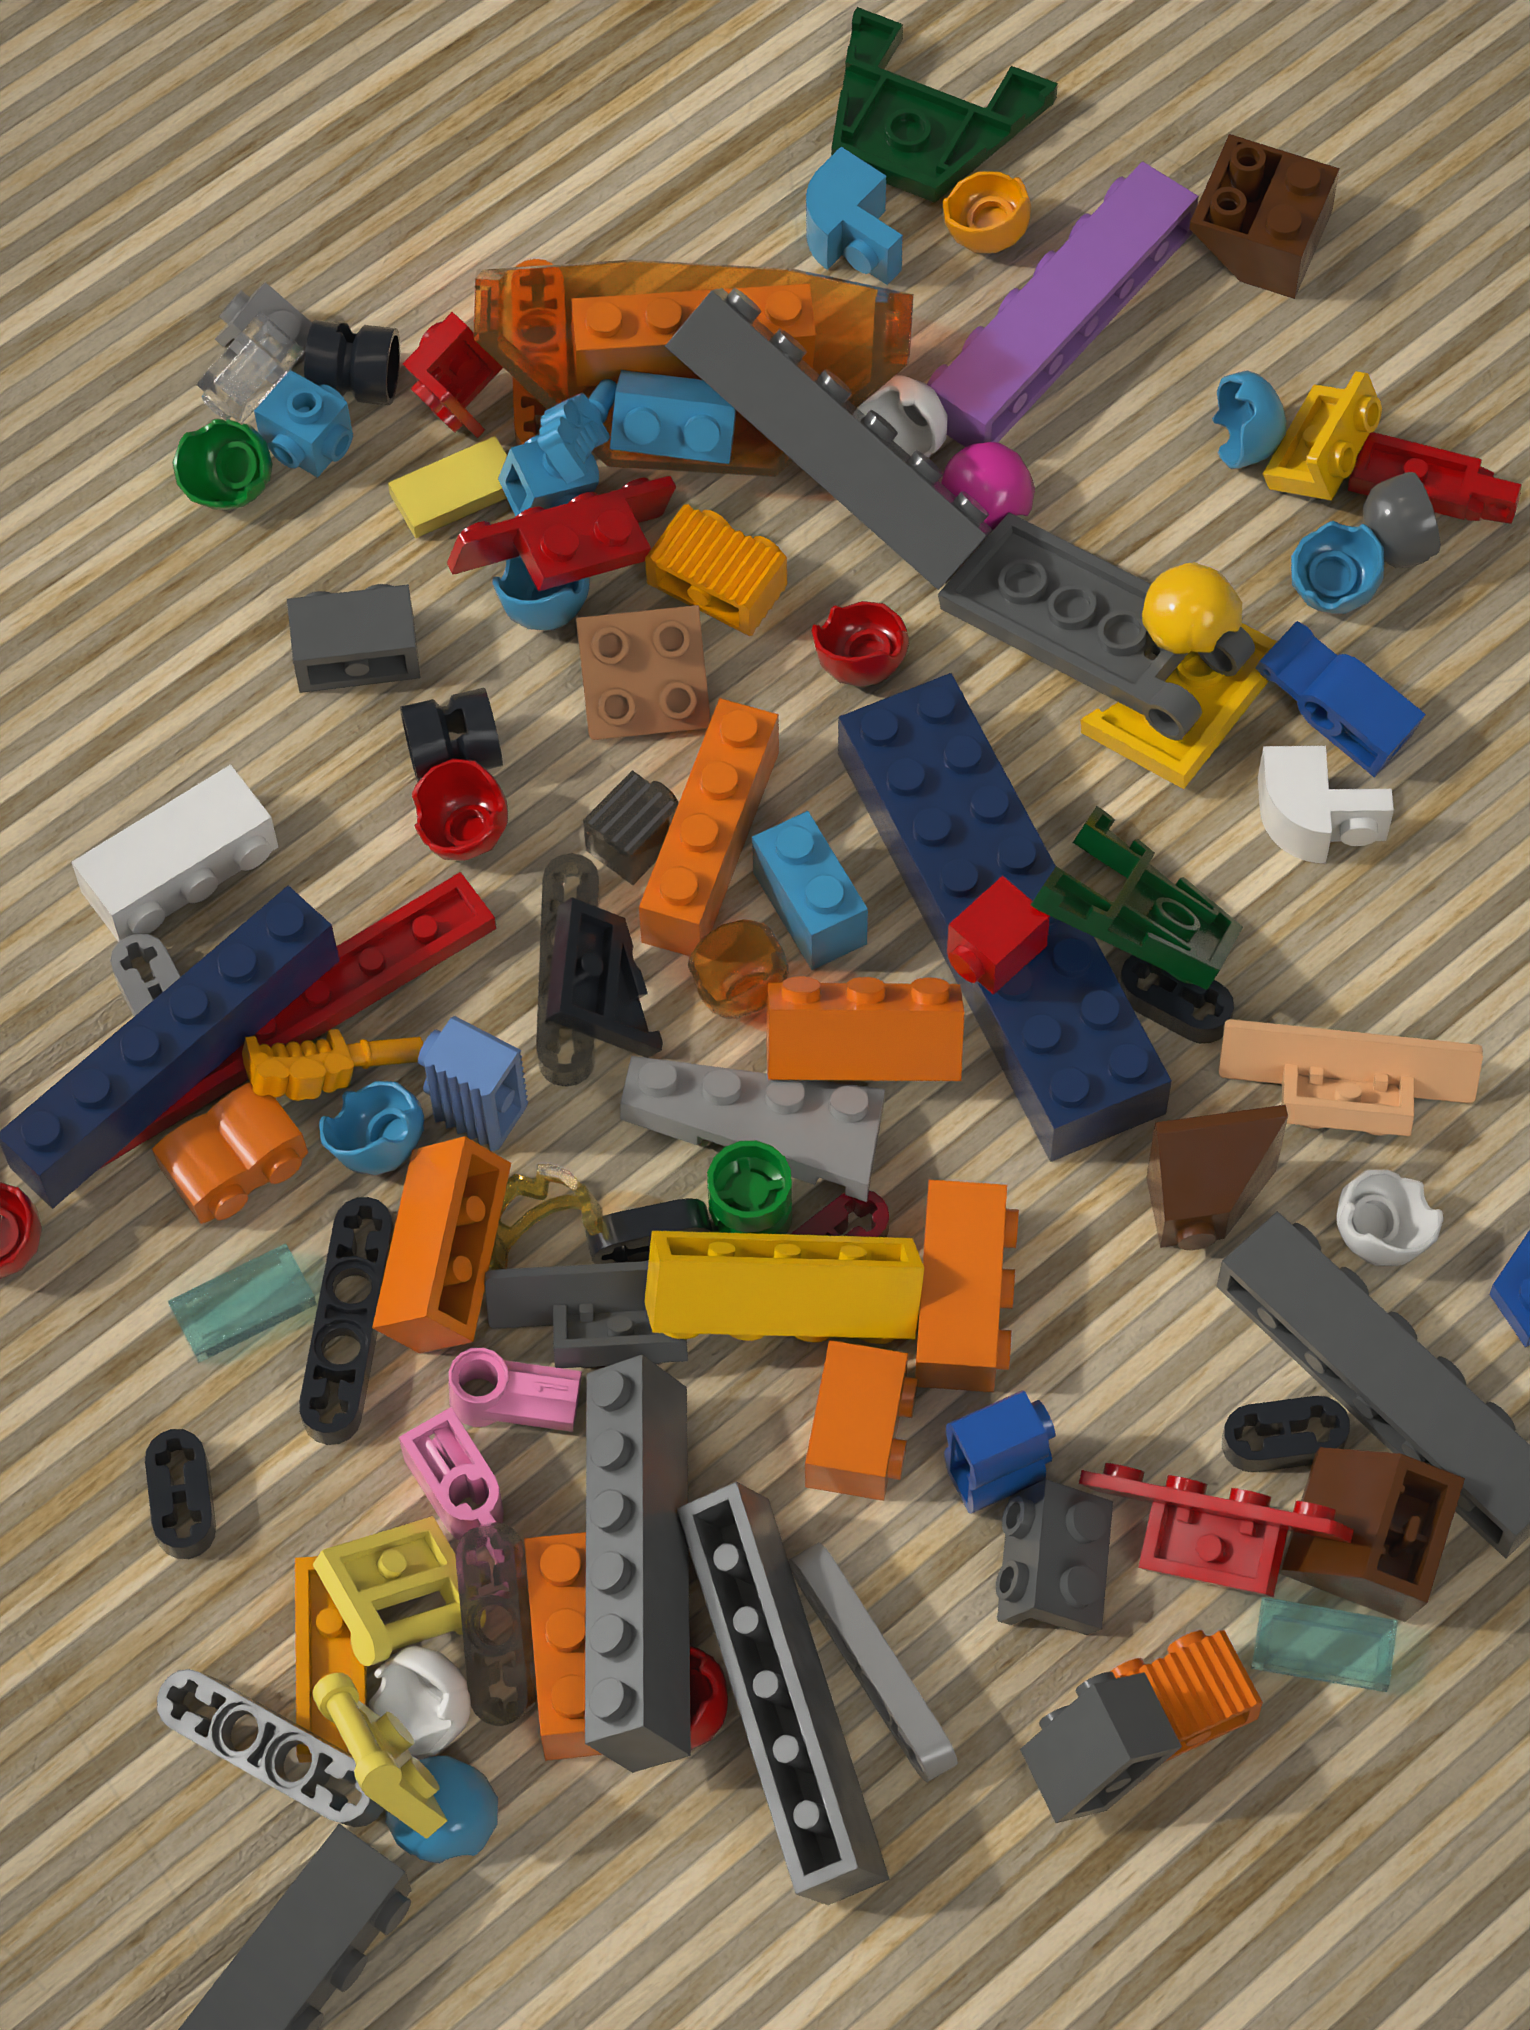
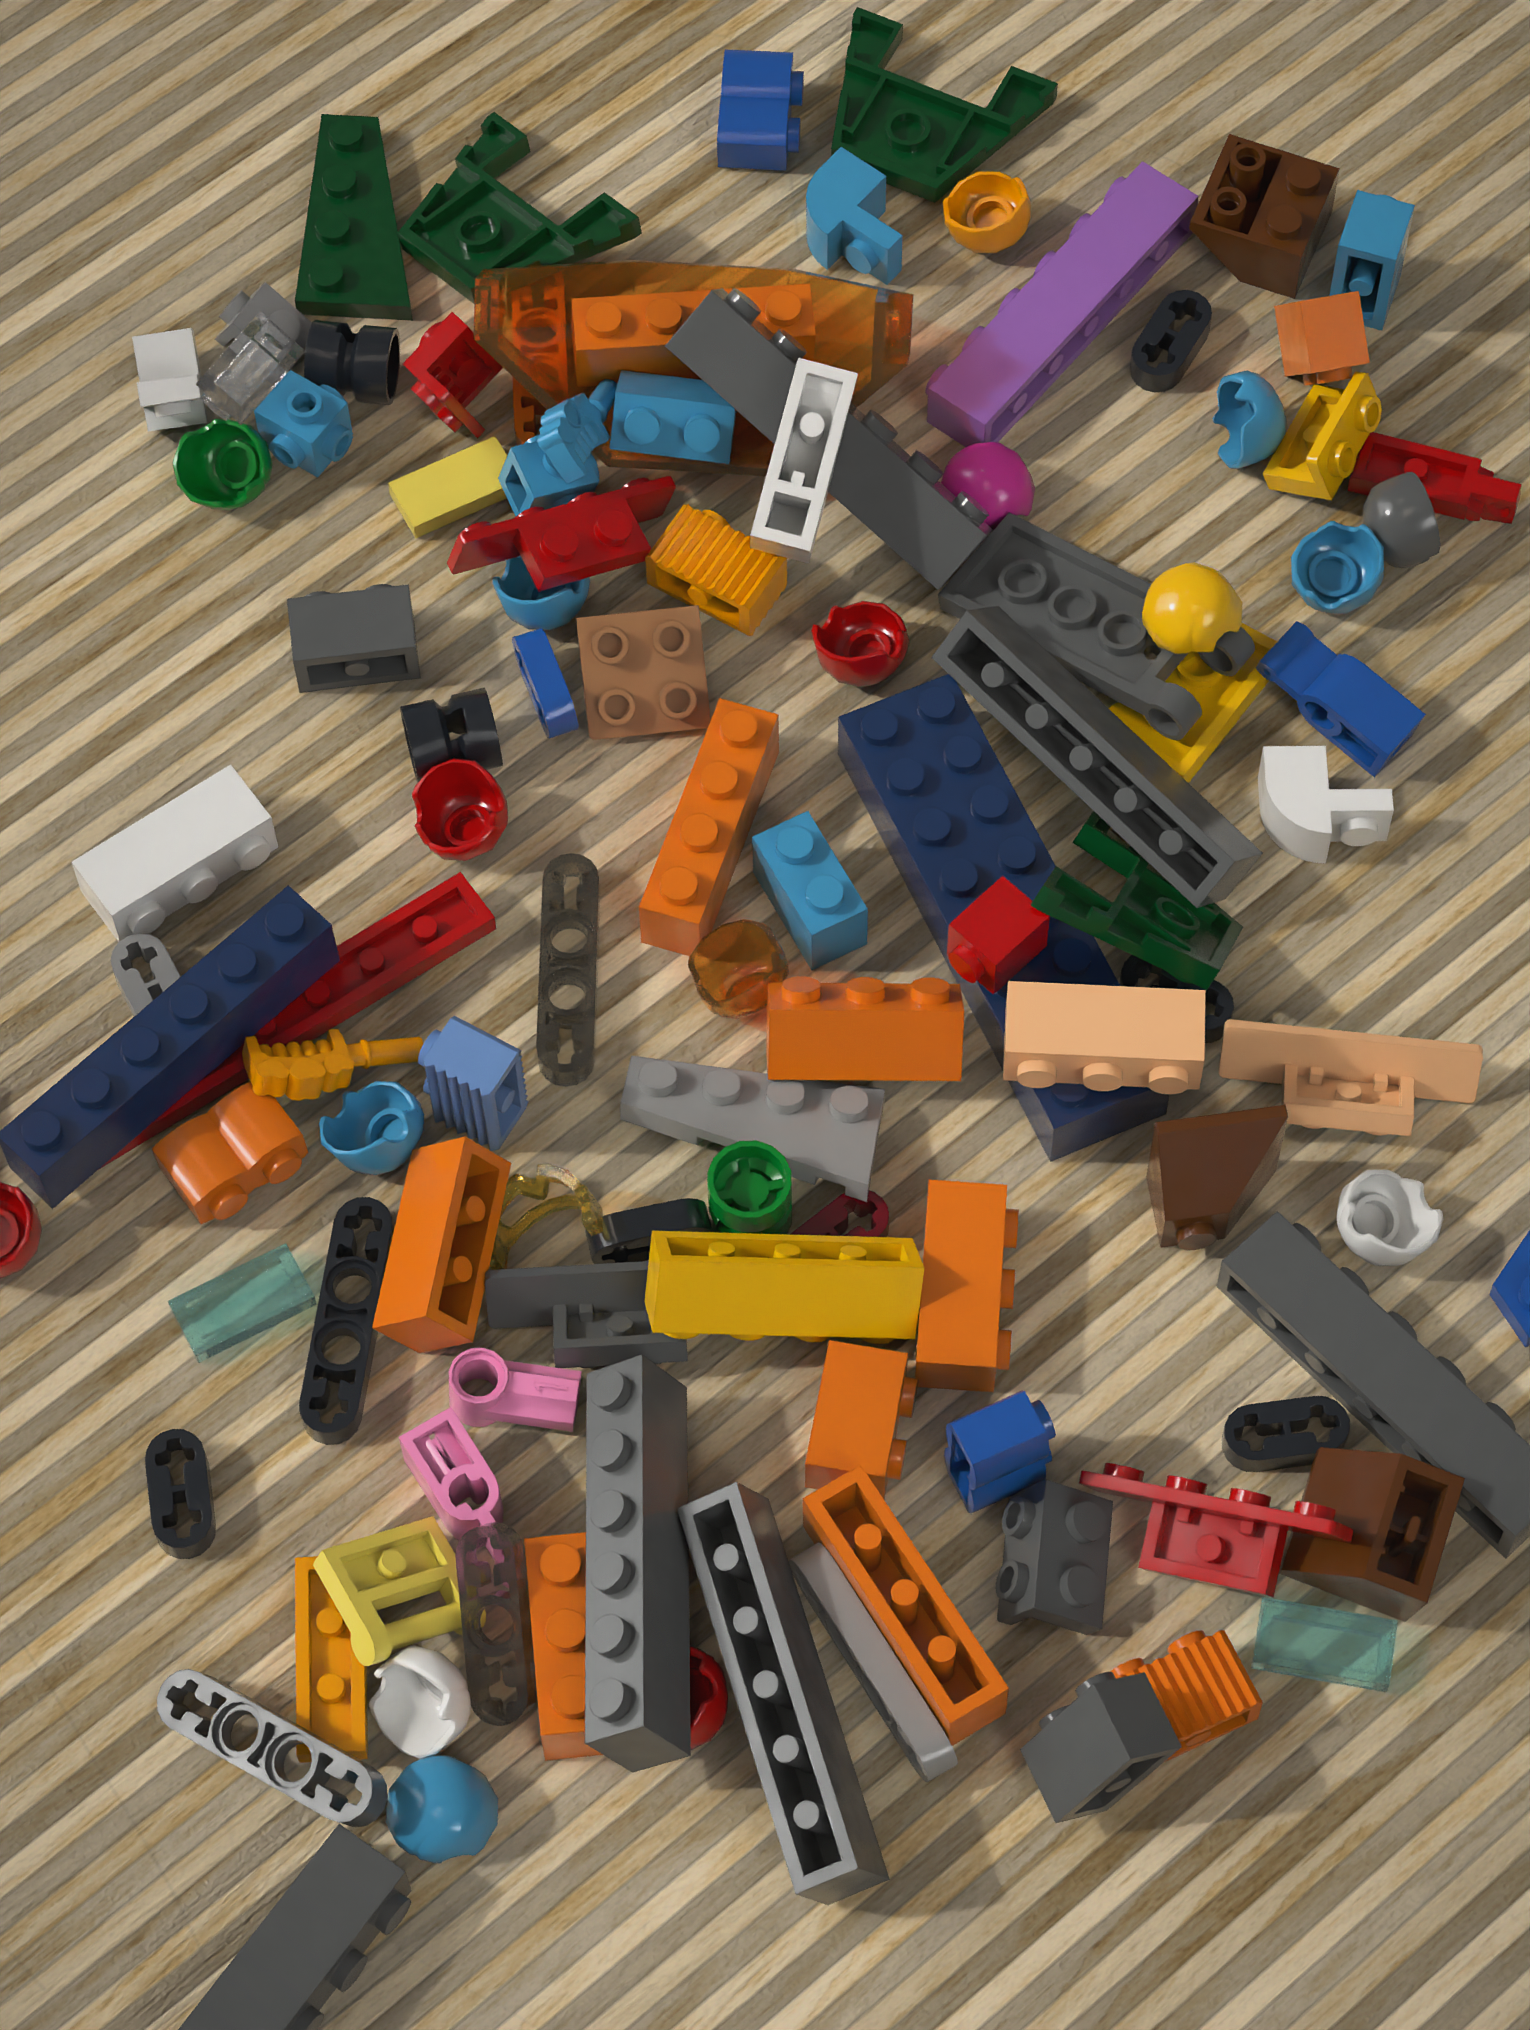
light yellow plate [312,1673,447,1839] -> none
black wing [546,897,663,1058] -> none
clear smoke brick [583,770,679,885] -> none
white hair [854,375,947,457] -> none
none -> white brick [132,328,207,432]
none -> dark green wing [295,114,413,321]
none -> dark green wing [398,112,642,305]
none -> blue beam [512,628,579,739]
none -> blue brick [717,49,804,170]
none -> white slope [750,358,858,563]
none -> orange brick [803,1465,1009,1746]
none -> dark grey brick [931,606,1263,908]
none -> light nougat brick [1003,981,1206,1094]
none -> black beam [1130,290,1212,392]
none -> orange brick [1274,291,1370,385]
none -> dark azure brick [1329,190,1415,331]

